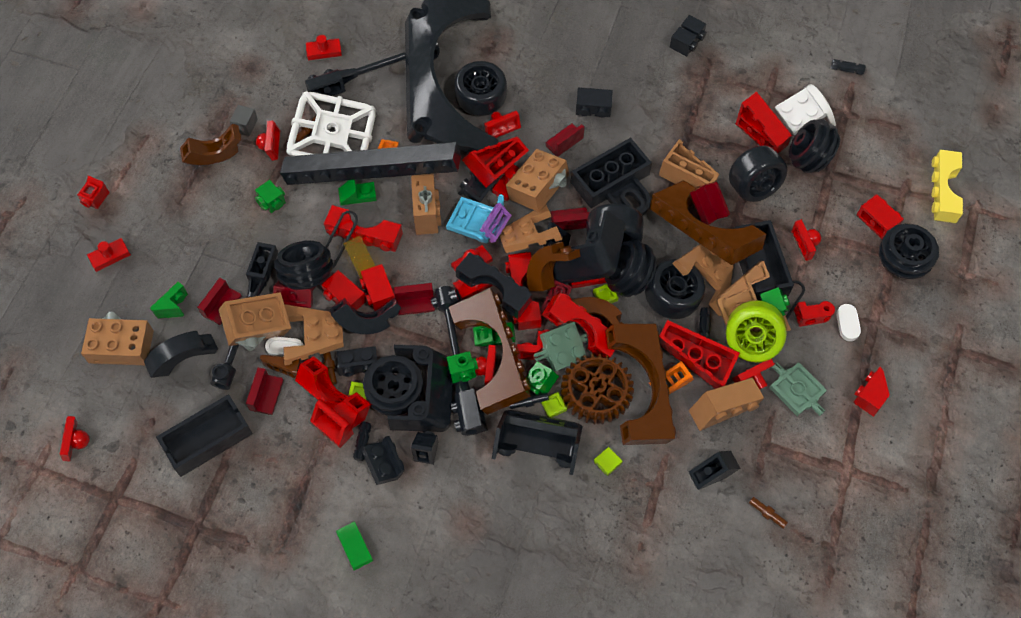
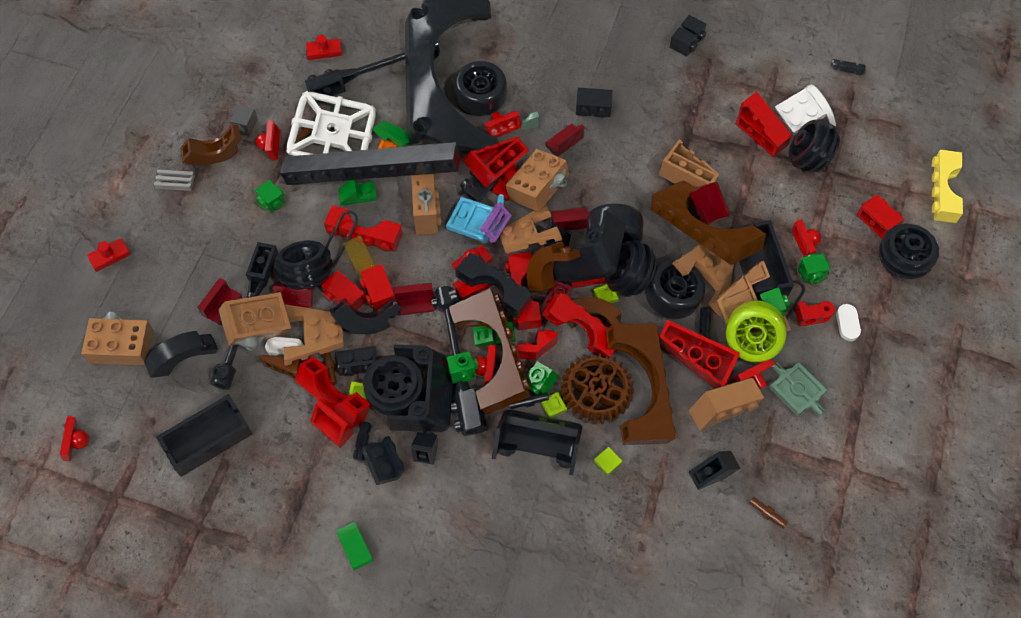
red window [77,175,110,210] -> none
green slope [150,282,188,319] -> none
dark red panel [246,367,284,415] -> none
sand green plate [534,322,588,371] -> none
black brick [570,137,652,216] -> none
orange slope [649,361,694,394] -> none
black wheel [729,145,788,202] -> none
red slope [853,367,890,417] -> none
none -> light grey tile [154,170,195,191]
none -> green slope [372,120,411,147]
none -> sand green tile [521,112,539,130]
none -> green brick [798,254,830,284]

